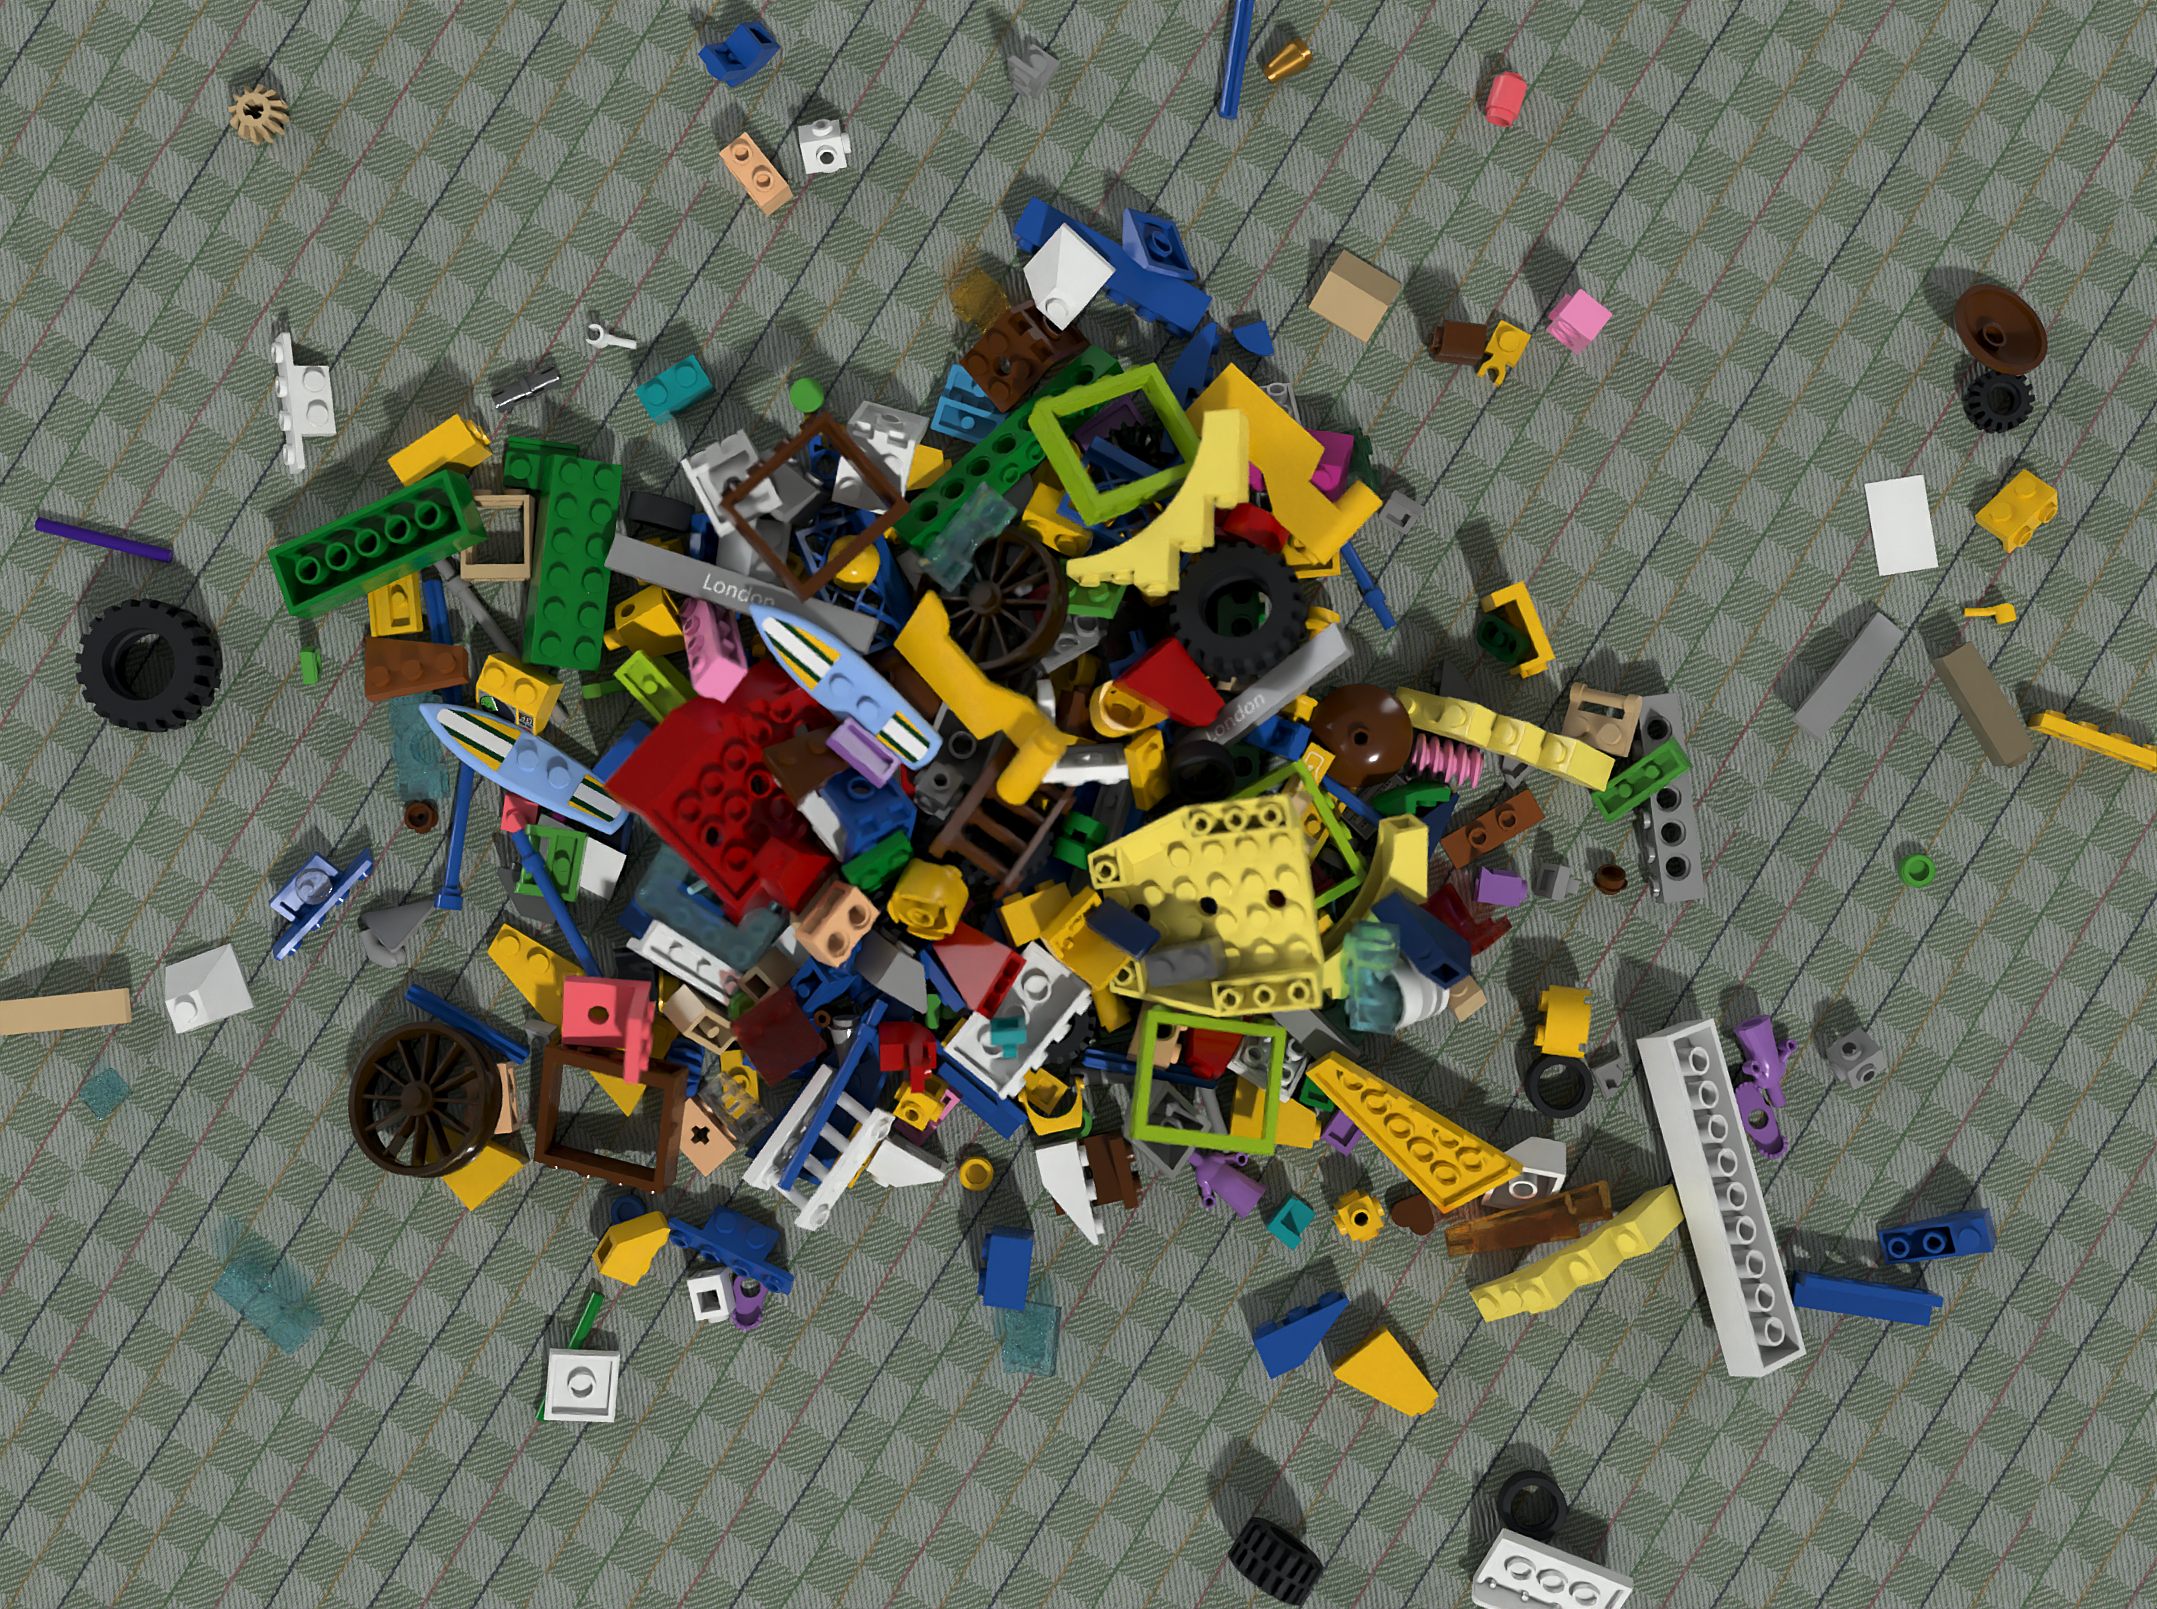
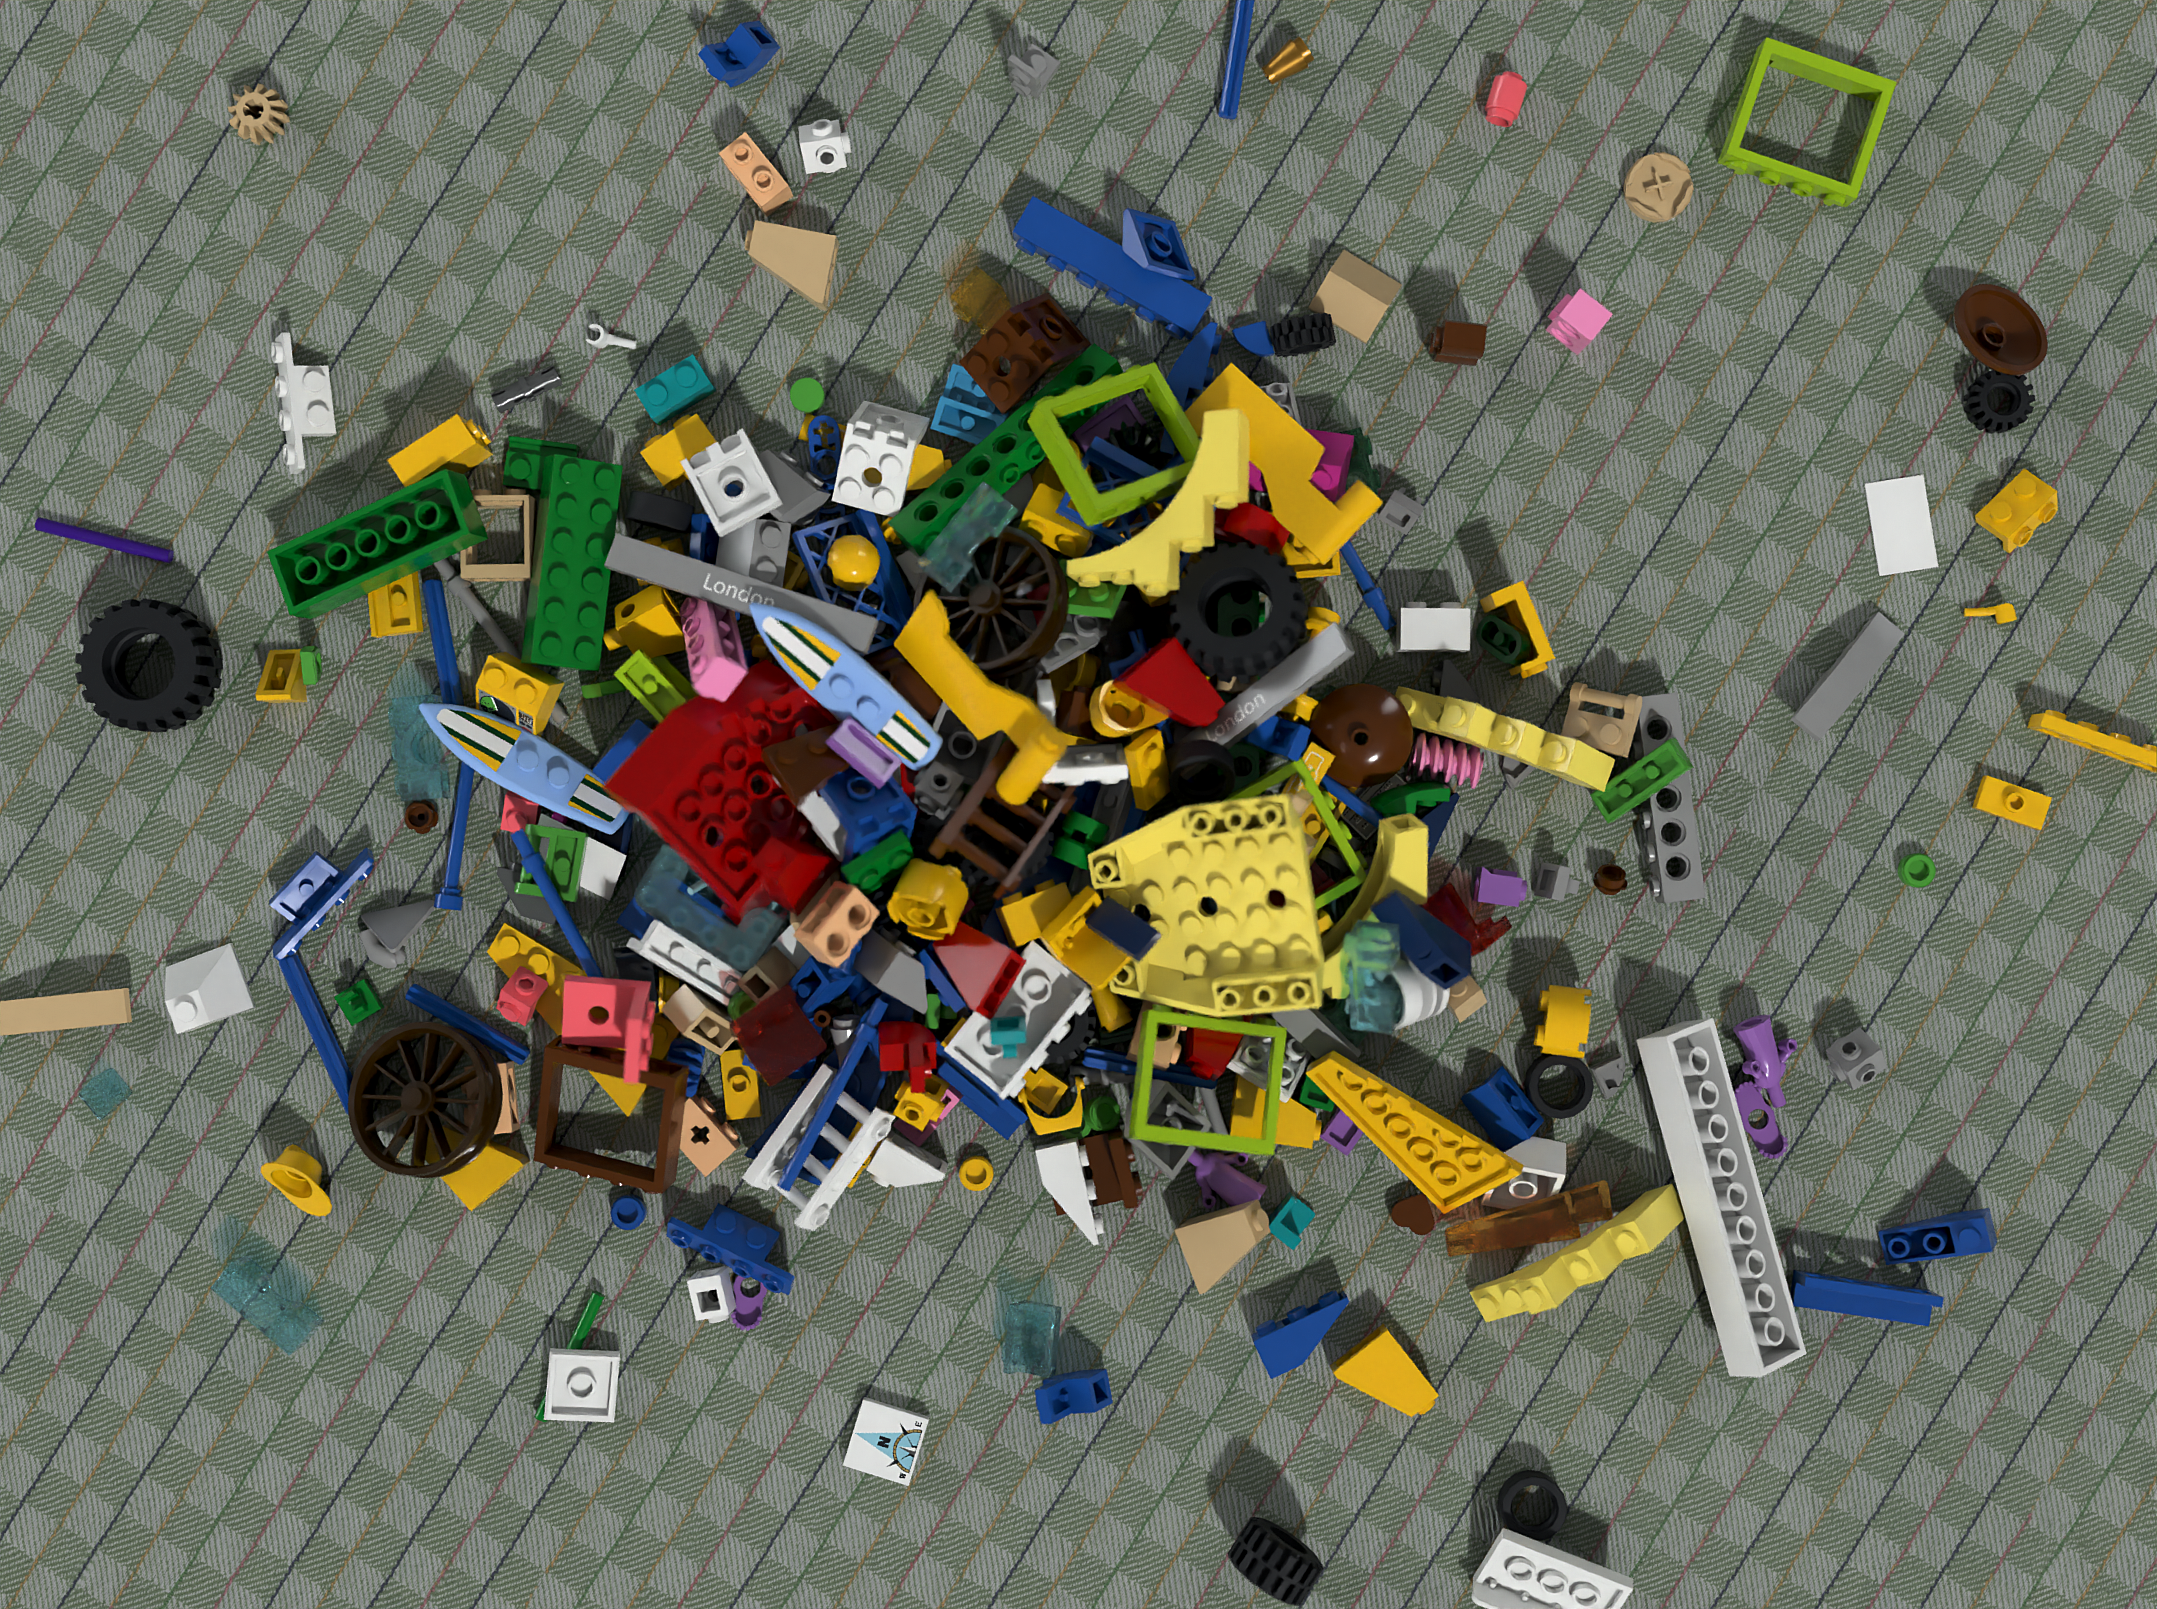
clear tile [295,868,332,904] -> none
dark orange wing [365,636,469,702] -> none
light grey tile [524,1018,561,1052] -> none
yellow slope [592,1210,671,1286] -> none
clear slope [698,1071,774,1146] -> none
reddish brown window [717,410,912,604] -> none
blue brick [977,1225,1035,1311] -> none
white slope [1023,222,1116,331] -> none
flat silver brick [1144,935,1228,988] -> none
yellow brick [1332,1189,1385,1242] -> none
dark orange plate [1439,788,1546,870] -> none
yellow plate [1476,320,1532,387] -> none
dark tan brick [1930,641,2036,768] -> none
none -> yellow slope [255,649,307,703]
none -> yellow piece [261,1144,332,1216]
none -> blue axle [279,954,353,1114]
none -> green tile [334,978,385,1026]
none -> coral bracket [496,966,548,1026]
none -> yellow brick [640,413,717,492]
none -> tan slope [745,220,839,311]
none -> white tile [843,1397,929,1486]
none -> blue brick [1035,1369,1113,1424]
none -> bright green tile [1084,1096,1120,1131]
none -> tan slope [1174,1199,1271,1294]
none -> black tyre [1270,313,1336,357]
none -> white brick [1396,602,1470,653]
none -> blue panel [1461,1066,1545,1151]
none -> tan tile [1623,152,1694,223]
none -> lime window [1718,37,1897,207]
none -> yellow plate [1972,775,2052,830]

